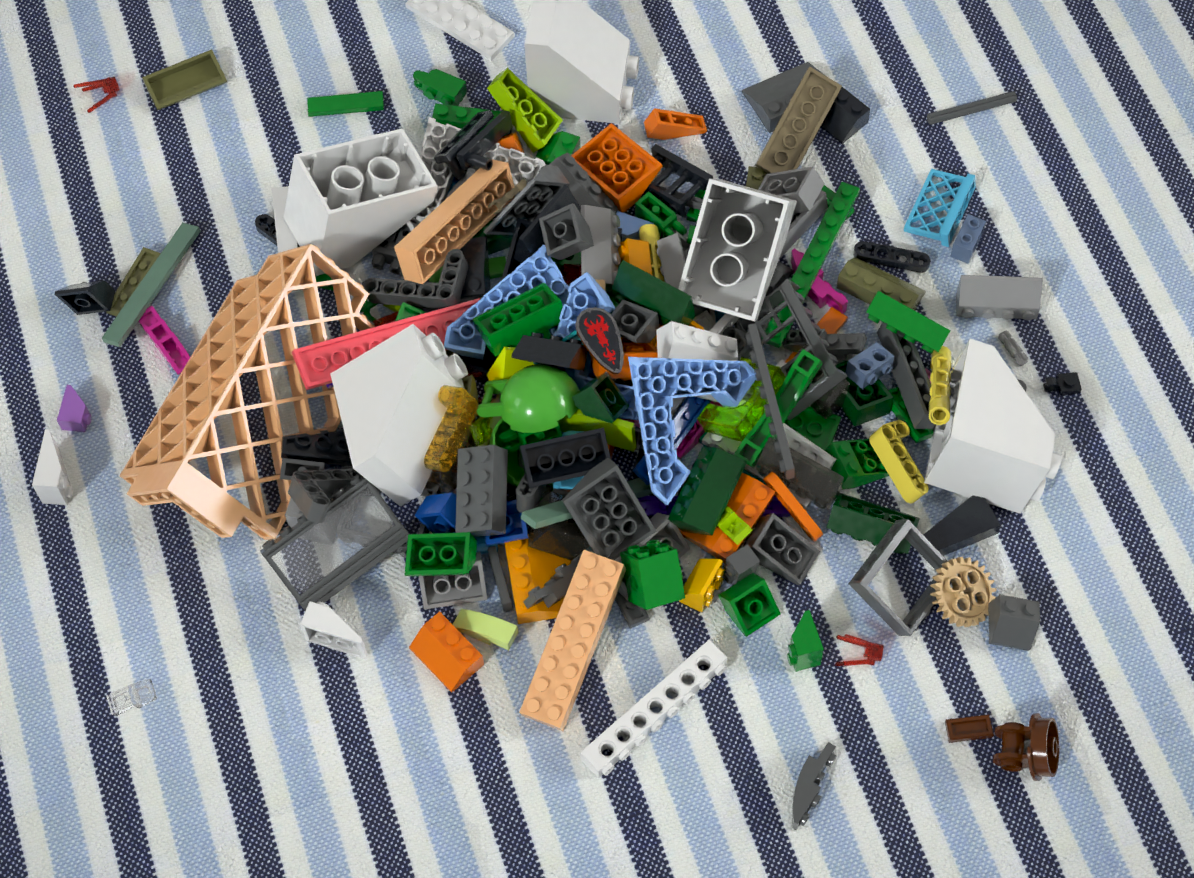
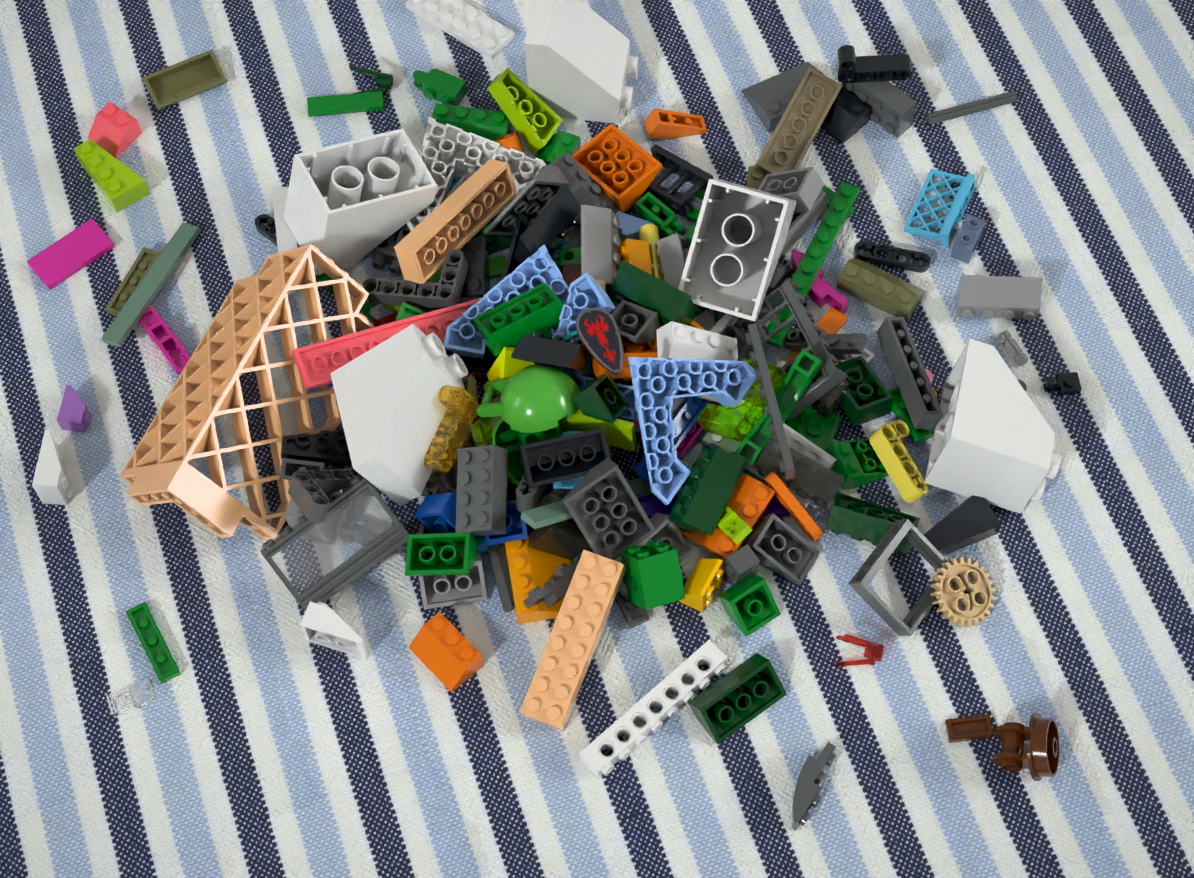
black slope [54,280,115,315] -> none
clear red plant [73,76,120,113] -> none
black piece [433,110,494,180] -> none
yellowish green slope [453,609,518,650] -> none
black piece [457,110,513,171] -> none
dark tan piece [488,179,527,215] -> none
dark grey slope [539,203,594,260] -> none
green slope [787,610,824,672] -> none
sand blue brick [845,342,894,389] -> none
green slope [865,291,951,354] -> none
light yellow piece [929,346,951,425] -> none
dark grey slope [988,594,1040,651] -> none
none -> dark pink tile [27,219,115,290]
none -> lime wedge [73,139,150,213]
none -> coral slope [88,102,142,158]
none -> green tile [126,602,181,684]
none -> dark green plant [349,65,393,94]
none -> dark green slope [688,653,787,744]
none -> black beam [836,45,913,83]
none -> dark grey brick [842,81,917,139]

